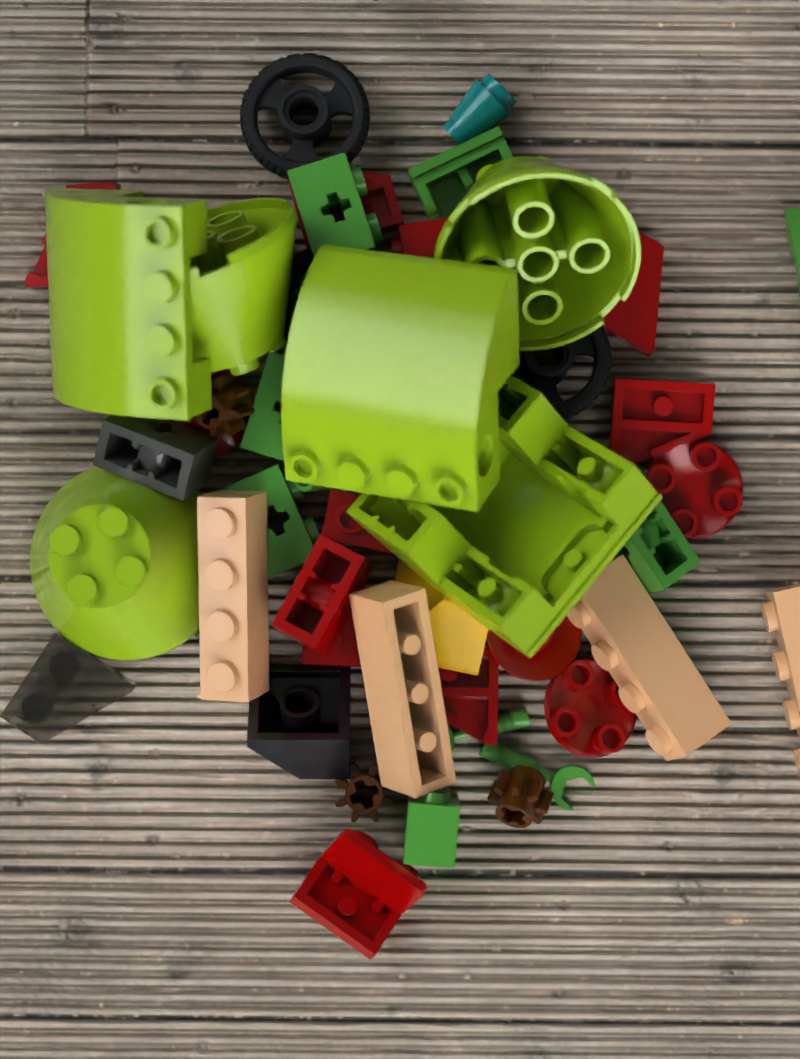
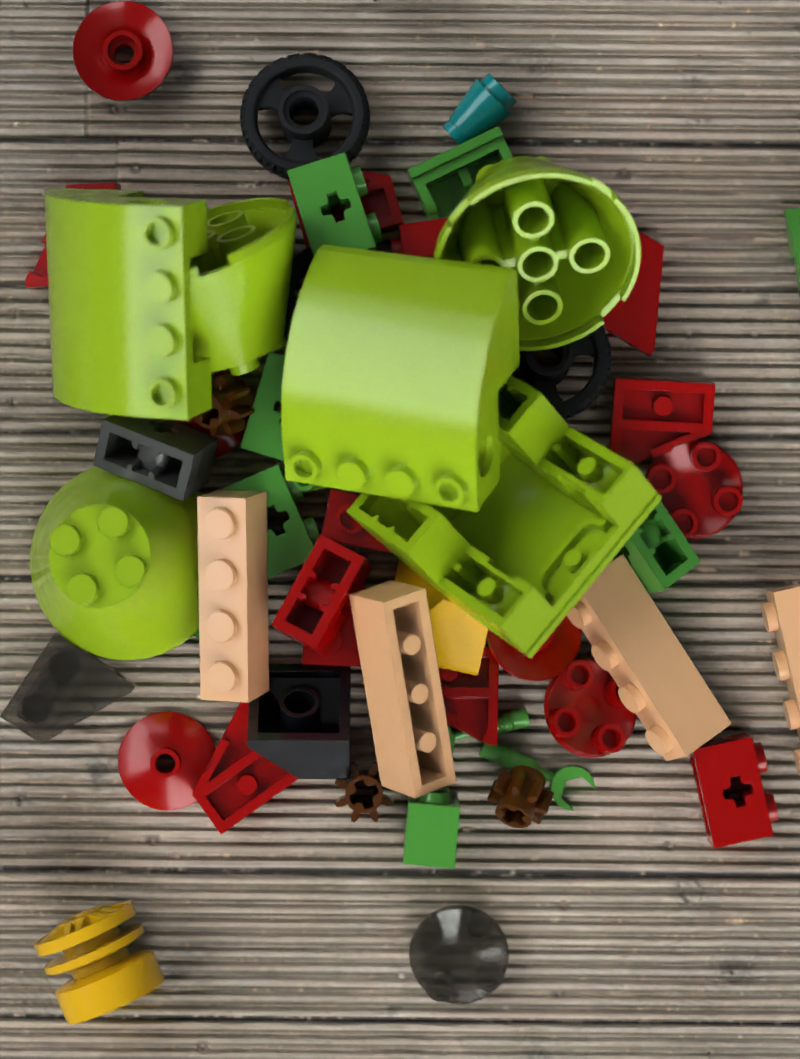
red bracket [289,829,428,959] -> none
none -> yellow wheel [34,900,165,1024]
none -> red dish [73,1,173,101]
none -> red dish [118,711,216,811]
none -> red wing [192,702,299,834]
none -> clear smoke dish [409,905,509,1004]
none -> red brick [689,732,778,848]

